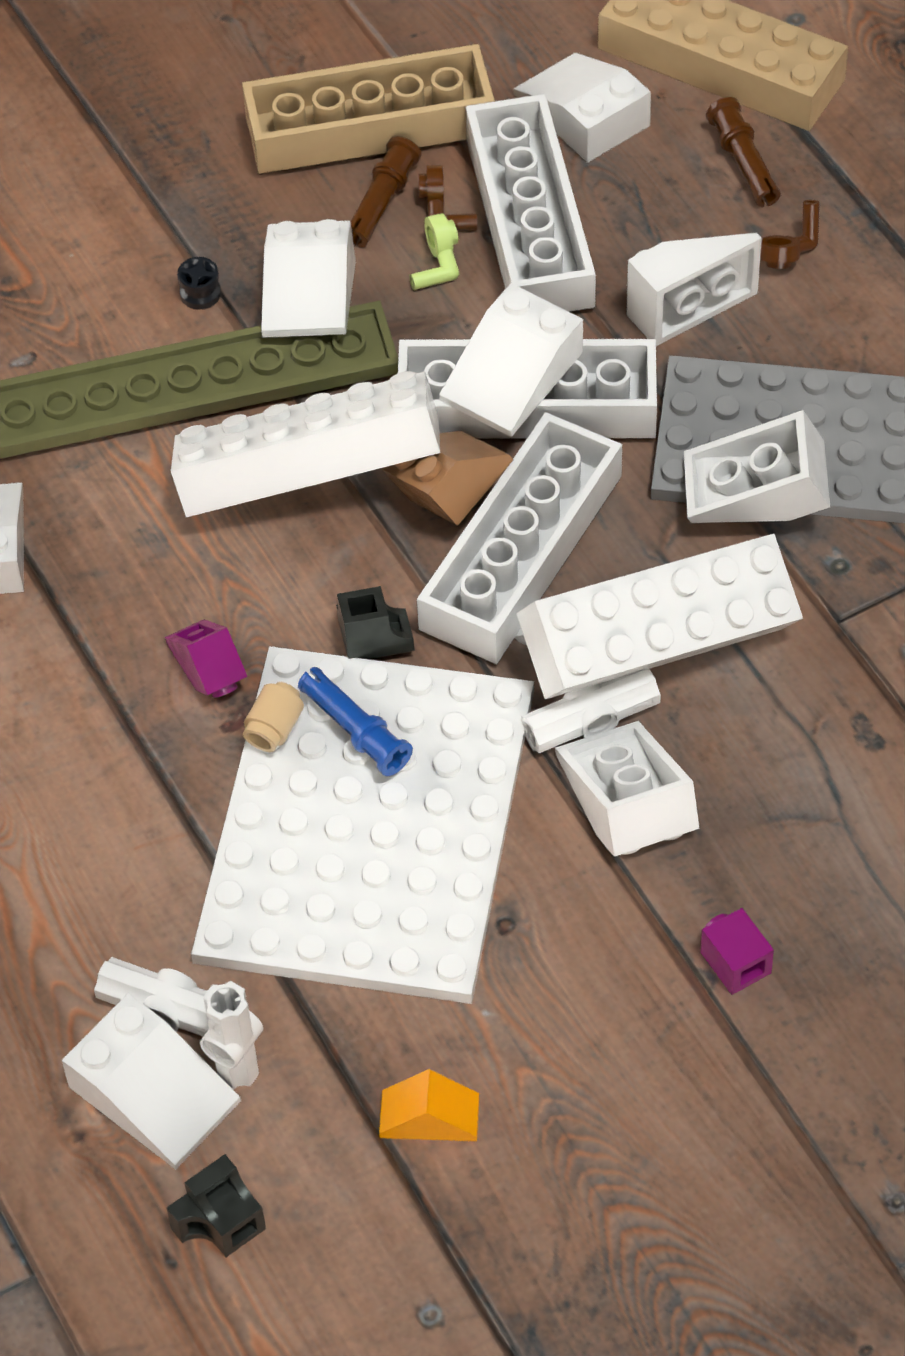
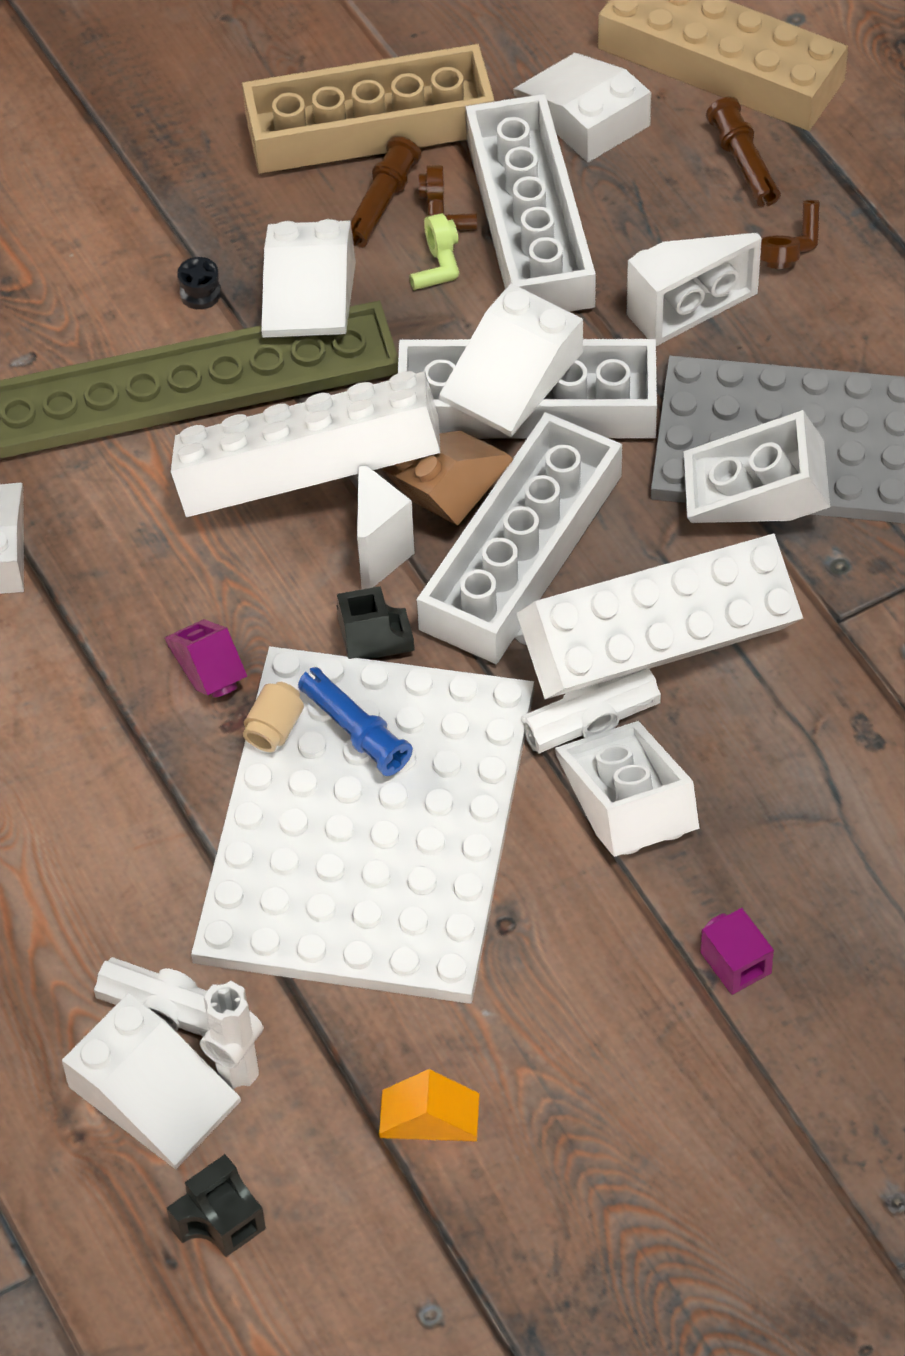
none -> white slope [357,466,415,589]

